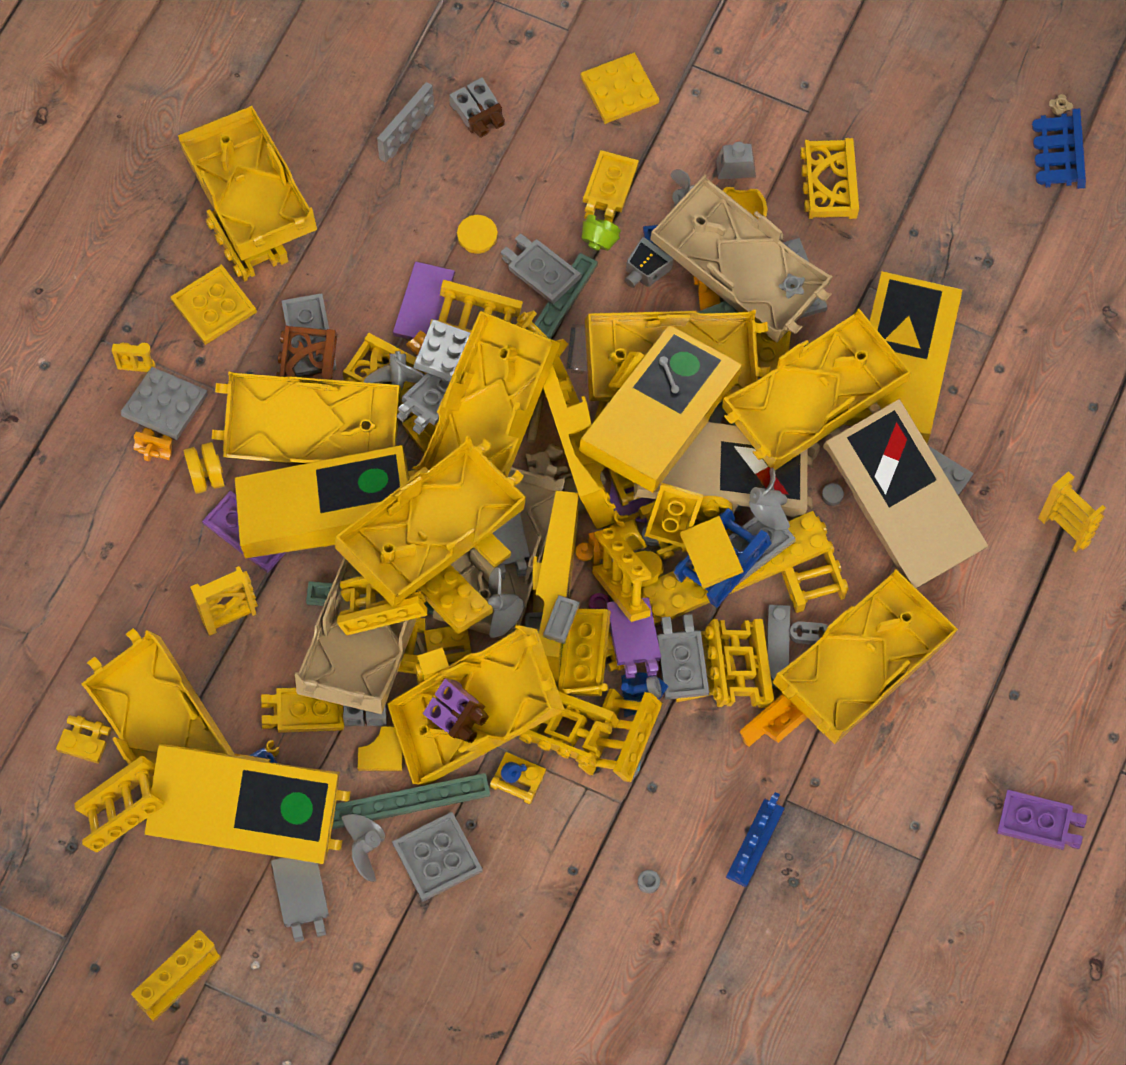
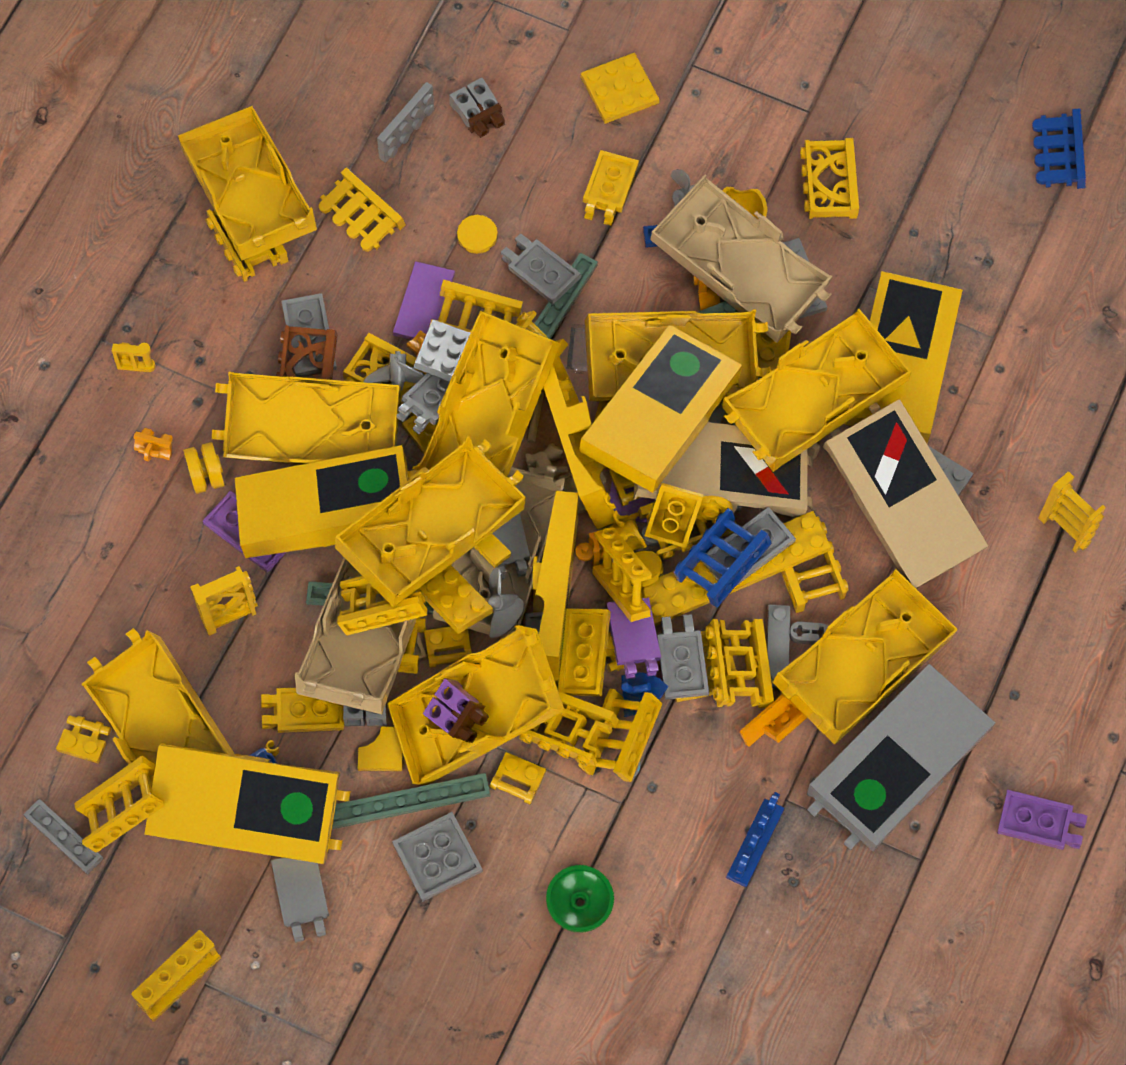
light grey plate [121,367,208,440] -> none
yellow plate [170,265,257,345] -> none
light grey piece [342,814,385,882] -> none
yellow arch [415,648,449,684] -> none
blue piece [501,762,527,783] -> none
light grey tile [543,595,579,644] -> none
yellow hinge [563,683,608,694] -> none
lime cone [581,214,621,251] -> none
magenta tile [588,593,610,609] -> none
yellow tile [608,352,645,391] -> none
torso [625,237,673,288] -> none
light grey tile [638,870,660,894] -> none
light grey tile [646,676,662,698] -> none
light grey hinge [659,356,679,393] -> none
yellow tile [680,516,744,589] -> none
light grey torso [716,142,756,179] -> none
light grey piece [749,468,790,530] -> none
light grey plate [779,274,805,299] -> none
light grey tile [822,483,844,506] -> none
tan plate [1049,94,1073,116] -> none
none -> light grey plate [23,799,103,875]
none -> yellow fence [319,167,406,252]
none -> green dish [546,865,614,933]
none -> light grey piece [807,664,995,852]

